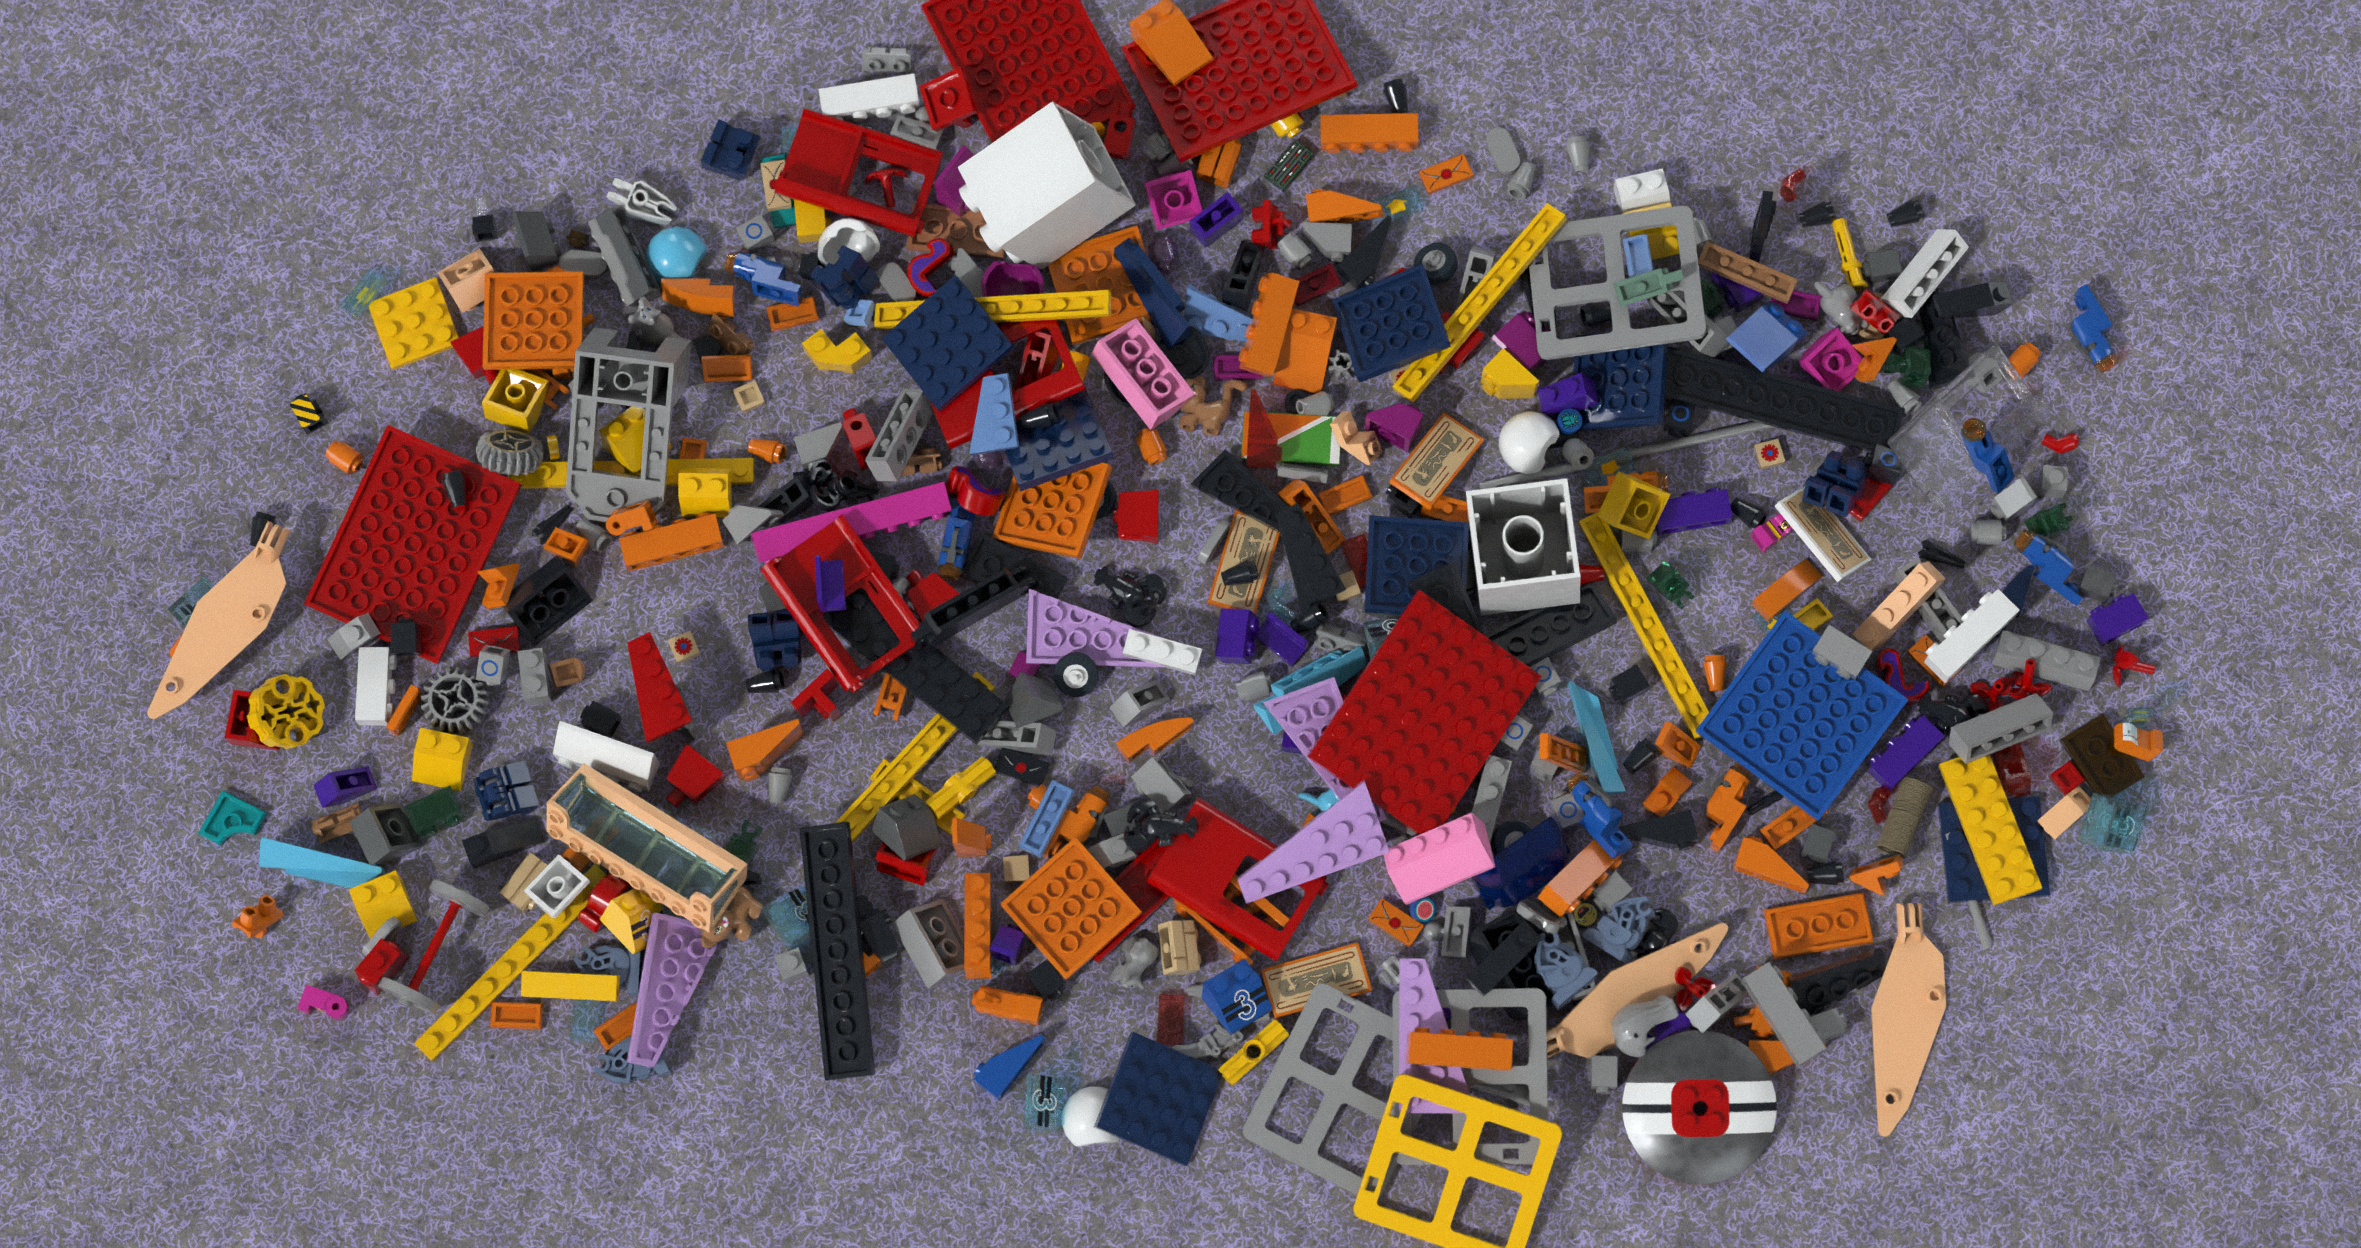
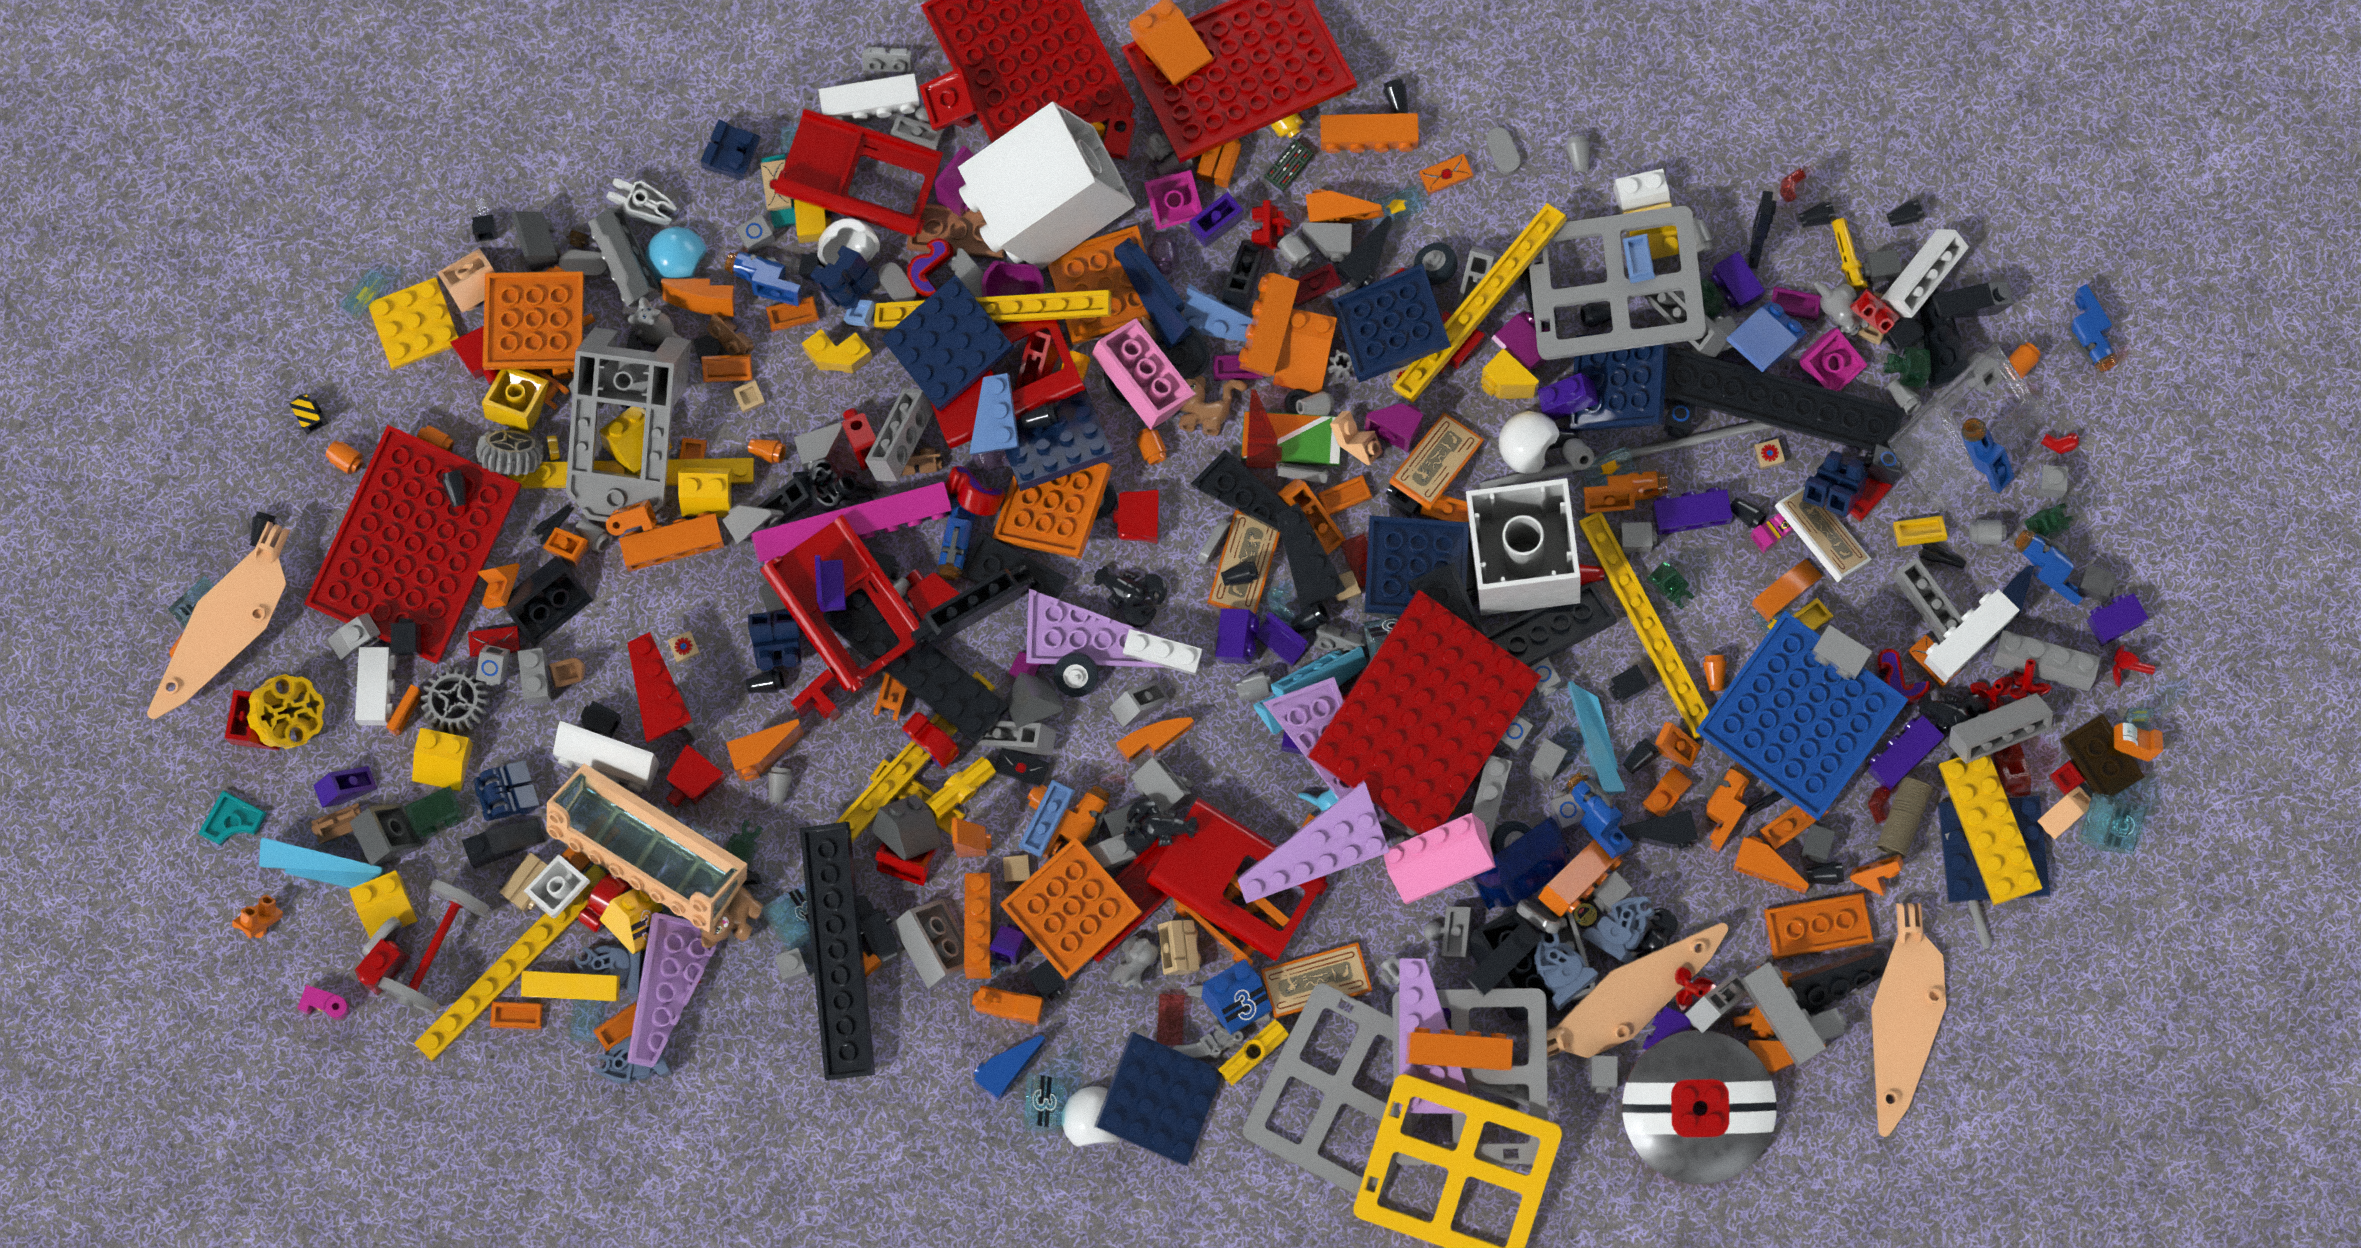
red plant [865,168,907,208] -> none
orange tile [1368,898,1424,948] -> none
tile [1410,897,1436,923] -> none
light grey cone [1507,162,1535,200] -> none
orange tile [1539,733,1586,773] -> none
tile [1556,408,1582,435] -> none
yellow slope [1597,471,1671,539] -> none
light grey piece [1612,994,1678,1057] -> none
sand green hinge [1613,268,1684,307] -> none
medium nougat plate [1698,241,1798,304] -> none
orange slope [1852,337,1897,382] -> none
light nougat brick [1853,561,1946,651] -> none
light grey slope [1991,476,2037,524] -> none
none -> orange brick [416,425,455,452]
none -> red animal [902,712,960,769]
none -> yellow tile [1893,515,1948,547]

